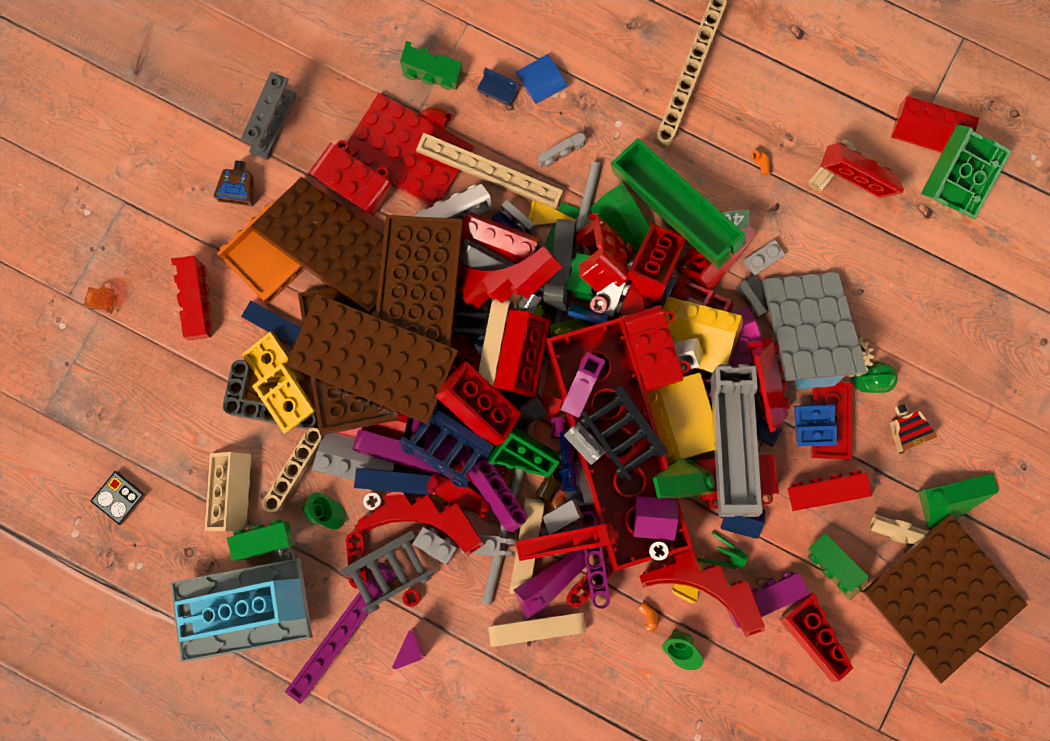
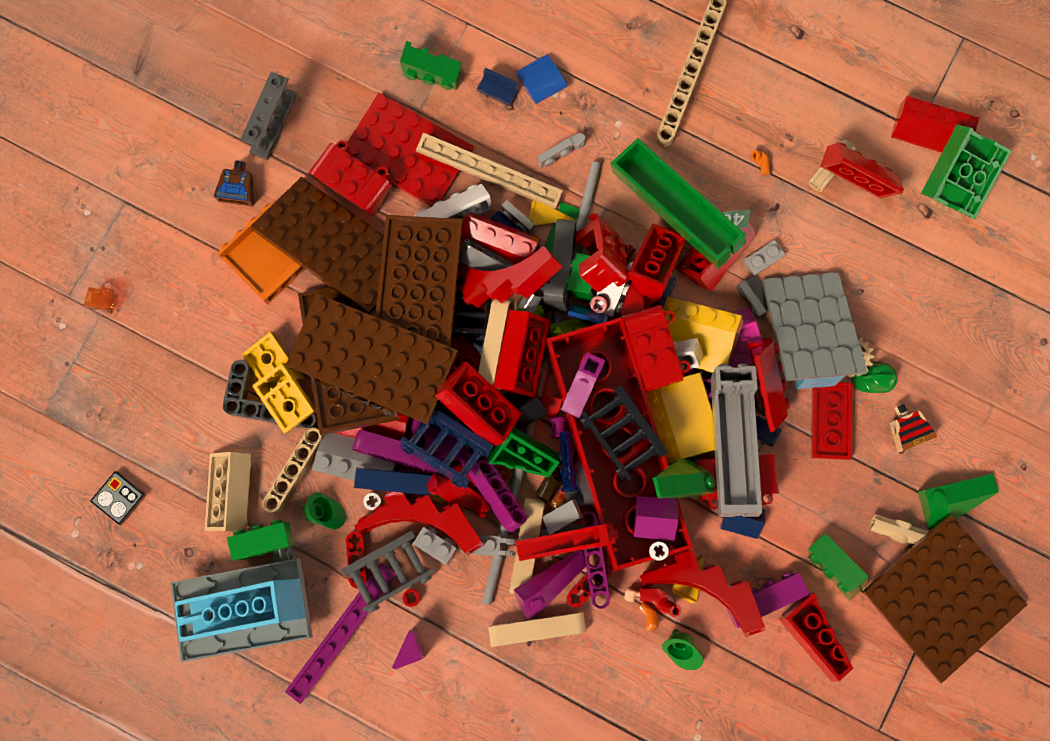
red wedge [171,256,213,341] -> none
dark blue tile [241,300,301,347] -> none
red brick [419,107,453,129] -> none
light grey hinge [564,422,606,465] -> none
green wedge [590,183,650,253] -> none
red slope [671,278,734,313] -> none
green plant [697,531,748,569] -> none
red wedge [787,470,872,511] -> none
blue slope [794,404,837,446] -> none
none -> red arm [624,587,682,618]

